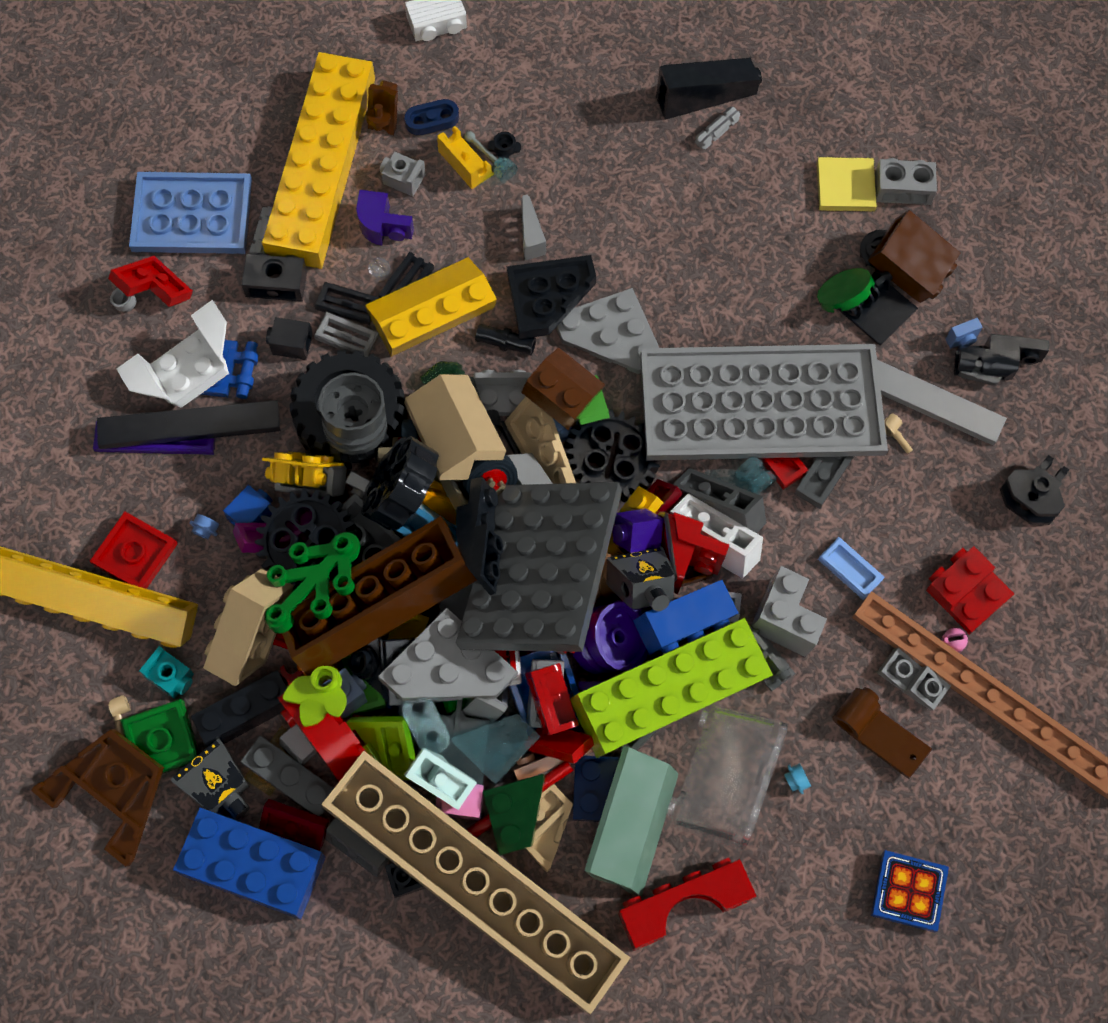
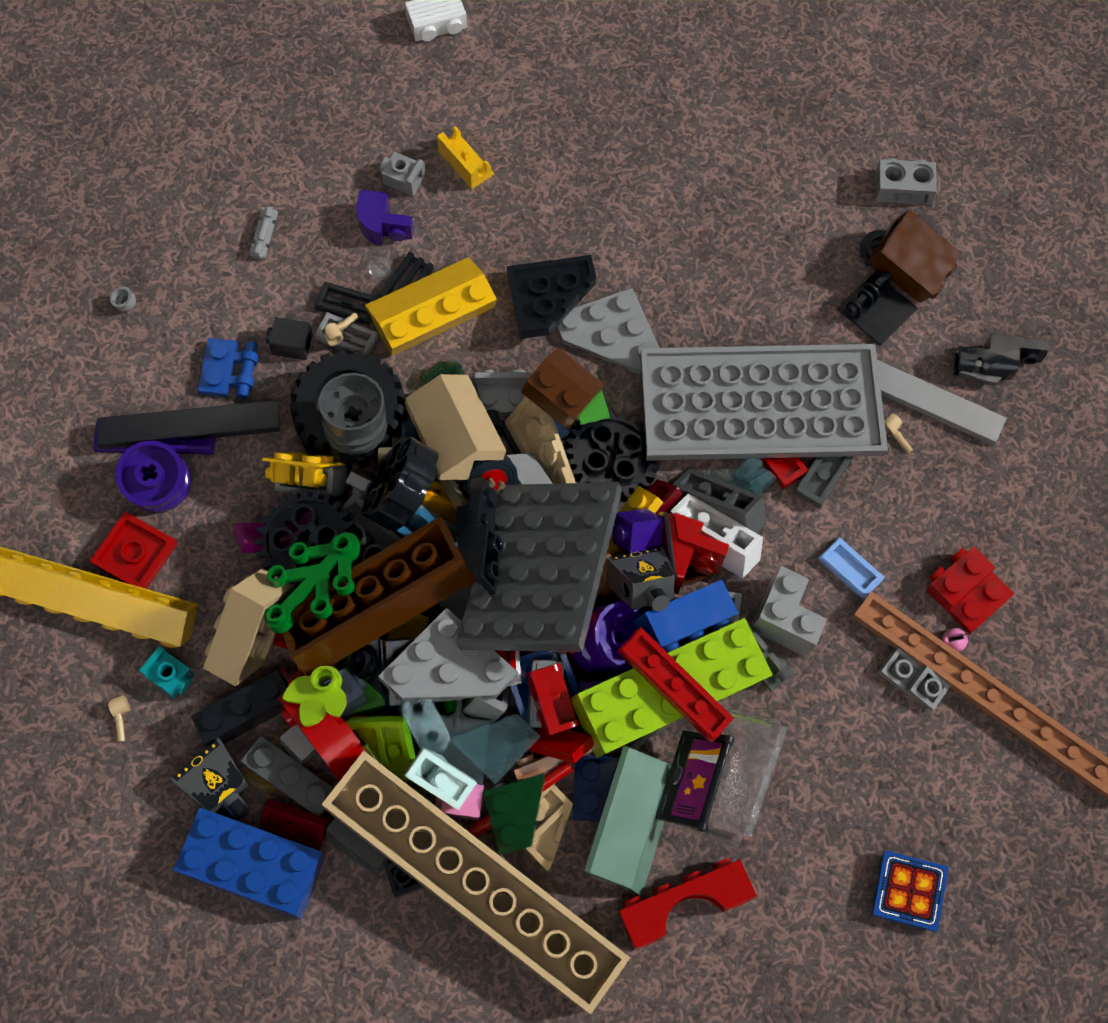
reddish brown wing [31,729,164,867] -> none
red plate [108,256,193,307] -> none
white piece [117,300,229,408] -> none
green plate [120,699,199,774] -> none
medium blue plate [129,172,252,254] -> none
medium blue plate [190,514,219,540] -> none
blue brick [223,485,273,526] -> none
black brick [241,253,307,302] -> none
yellow brick [262,52,375,269] -> none
reddish brown hips [366,80,398,136] -> none
dark blue plate [404,99,459,135] -> none
clear light blue hinge [464,131,518,183] -> none
black pin [475,324,536,356] -> none
black plate [488,131,521,161] -> none
light grey slope [521,194,546,260] -> none
black slope [656,57,762,120] -> none
light grey axle [695,107,740,150] -> none
medium azure plate [784,763,811,794] -> none
light yellow tile [817,157,877,211] -> none
green tile [817,268,875,313] -> none
reddish brown door [832,687,932,779] -> none
medium blue plate [945,318,983,349] -> none
black hinge [1000,455,1069,525] -> none
none -> dark purple wheel [116,440,191,513]
none -> tan hand [324,312,359,346]
none -> red tile [617,627,734,743]
none -> door [655,730,734,832]

